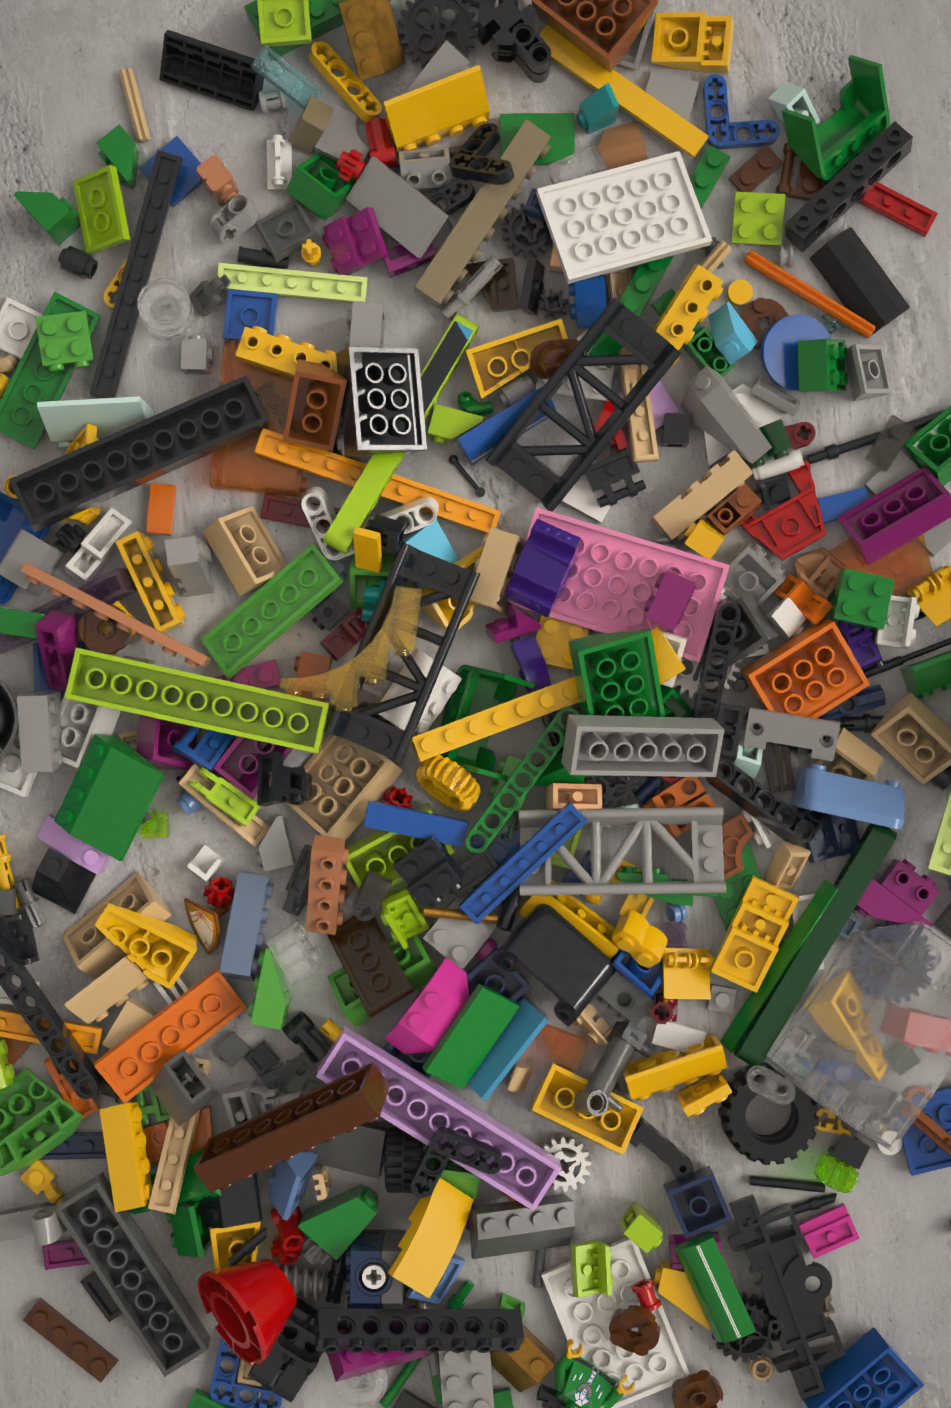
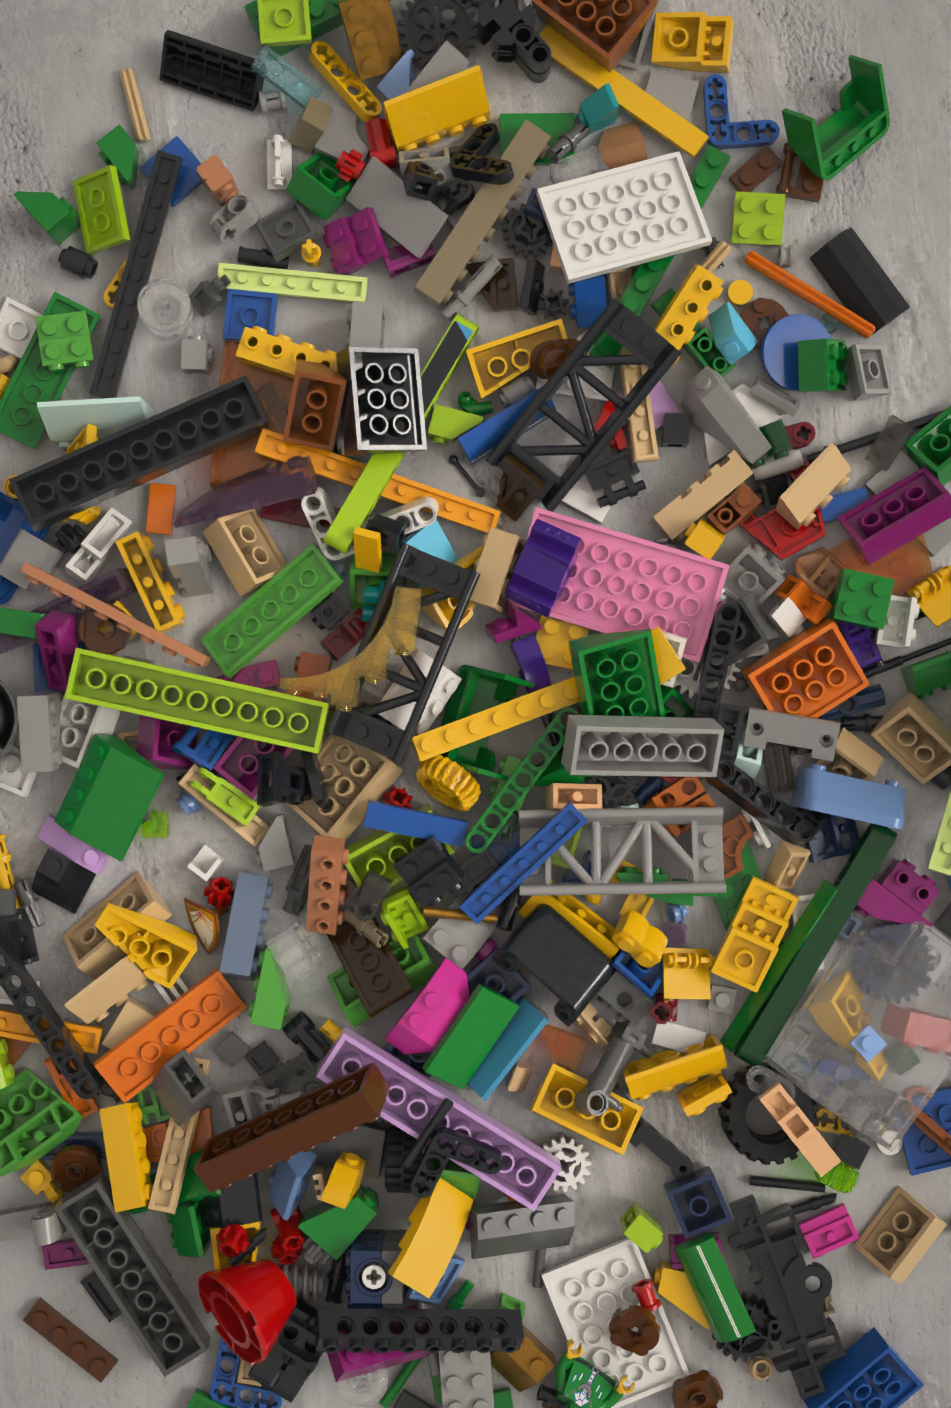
lime bracket [570,1239,613,1298] -> none
magenta brick [644,569,698,630] -> none
light aqua slope [768,81,821,127] -> none
black brick [785,121,913,252] -> none
red tile [859,182,938,237] -> none
none -> reddish brown plate [50,1145,103,1193]
none -> slope [173,456,319,528]
none -> red gear [216,1224,249,1257]
none -> black tile [301,750,331,809]
none -> yellow slope [321,1152,367,1209]
none -> dark tan pin [343,906,389,948]
none -> light blue slope [377,49,416,100]
none -> black brick [402,161,439,201]
none -> black bar [402,1097,454,1168]
none -> dark brown wing [496,453,546,522]
none -> dark grey pin [546,122,589,164]
none -> light nougat slope [758,1082,841,1177]
none -> tan slope [775,442,852,530]
none -> light blue plate [848,1025,887,1062]
none -> tan slope [854,1186,947,1285]

